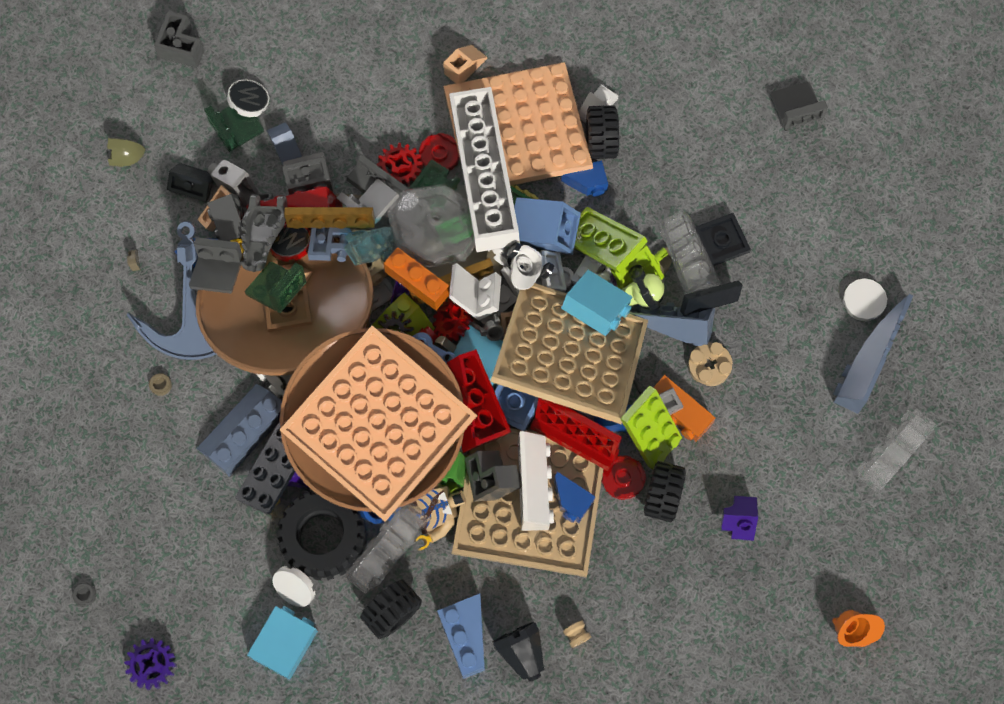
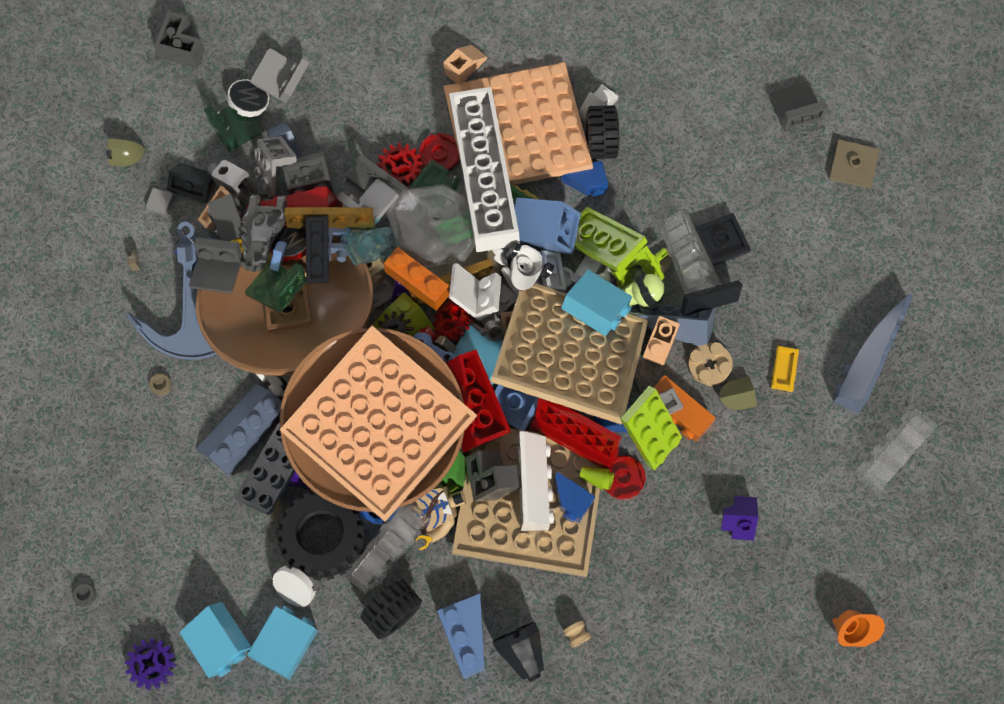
black tyre [644,461,686,522] -> none
white tile [843,278,887,322] -> none
none -> light grey tile [146,188,174,215]
none -> medium azure brick [179,602,252,678]
none -> light grey bracket [250,48,310,104]
none -> light grey bracket [254,136,296,196]
none -> medium blue tile [270,241,287,271]
none -> black tile [306,216,330,284]
none -> lime cone [579,466,614,491]
none -> light nougat slope [643,316,680,366]
none -> olive brick [720,376,757,410]
none -> yellow tile [771,345,799,392]
none -> dark tan plate [829,139,880,189]

